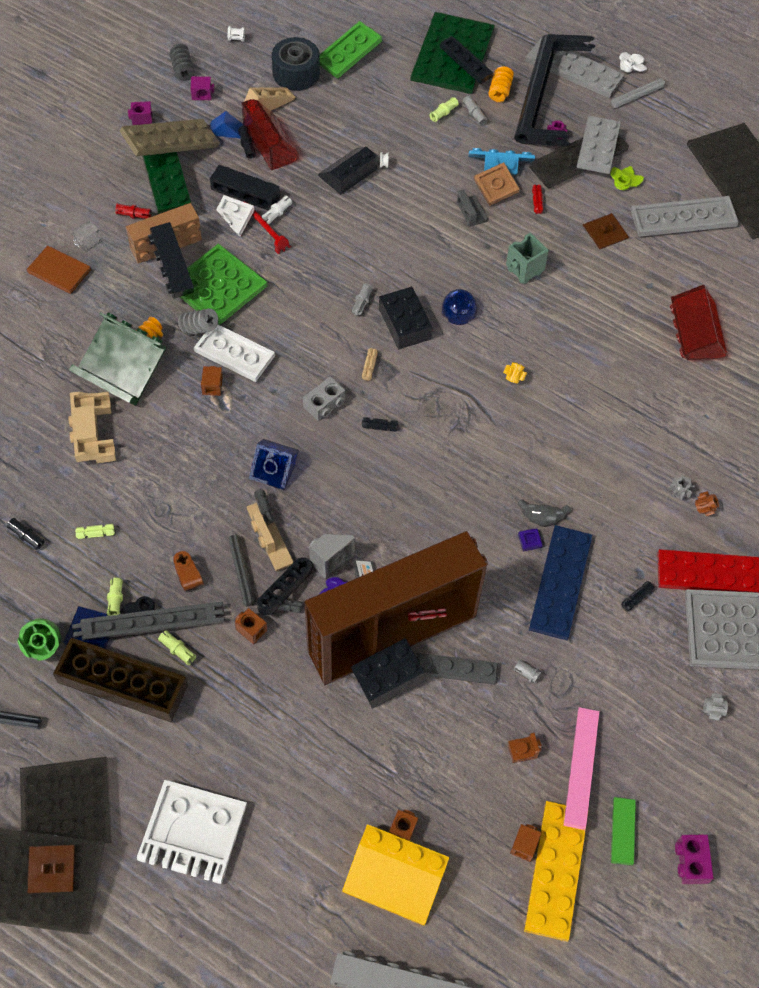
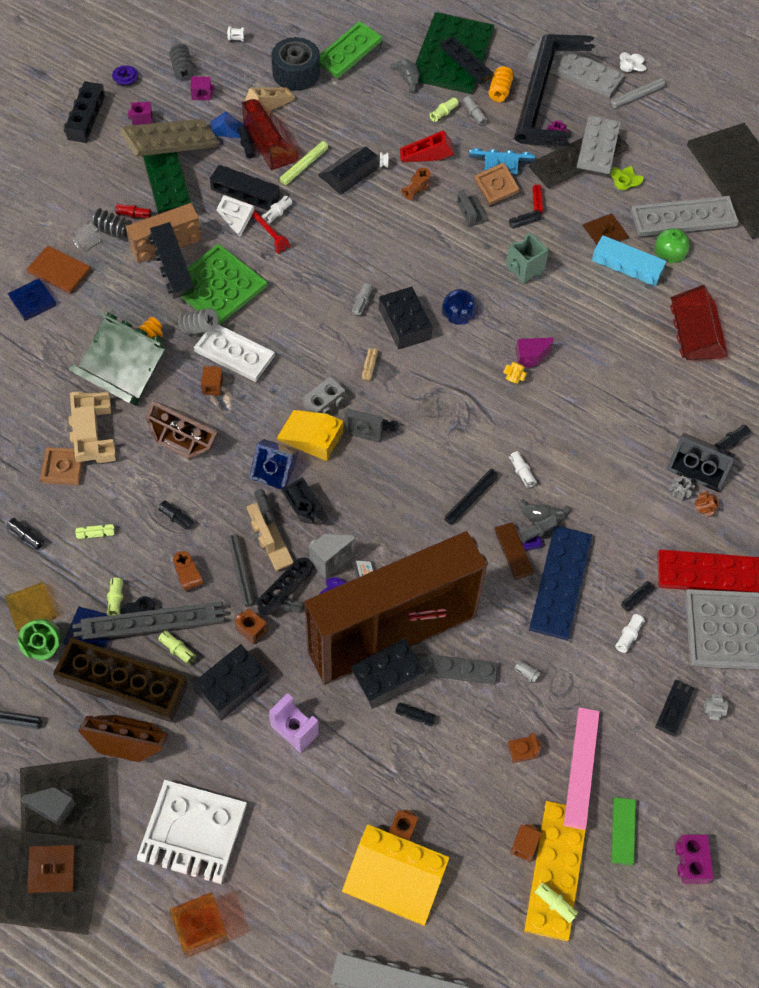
none -> clear yellow tile [5,582,57,633]
none -> clear blue tile [7,278,57,321]
none -> dark grey slope [20,788,76,827]
none -> medium nougat tile [40,447,84,486]
none -> black brick [63,81,105,143]
none -> reddish brown wedge [79,715,168,762]
none -> dark grey piece [92,208,132,240]
none -> dark purple gear [112,65,138,87]
none -> reddish brown wedge [145,401,218,459]
none -> black axle [158,500,194,530]
none -> clear orange brick [169,892,229,958]
none -> black brick [193,644,269,720]
none -> lavender piece [269,693,319,753]
none -> yellow slope [277,410,343,461]
none -> yellowish green axle [280,141,328,185]
none -> black piece [281,477,328,524]
none -> dark grey tile [345,408,383,442]
none -> dark grey piece [390,60,420,93]
none -> black axle [395,703,436,726]
none -> red slope [400,130,454,163]
none -> dark orange connector [401,167,431,200]
none -> black axle [444,469,498,525]
none -> reddish brown tile [494,522,534,580]
none -> black axle [509,210,541,228]
none -> white pin [509,451,537,488]
none -> magenta slope [516,337,554,368]
none -> dark grey pin [518,515,558,543]
none -> yellowish green pin [534,881,578,923]
none -> medium azure brick [592,235,667,286]
none -> white pin [615,614,645,653]
none -> bright green cylinder [654,228,690,263]
none -> black hinge [655,679,694,737]
none -> black slope [666,432,736,492]
none -> black pin [714,424,751,450]

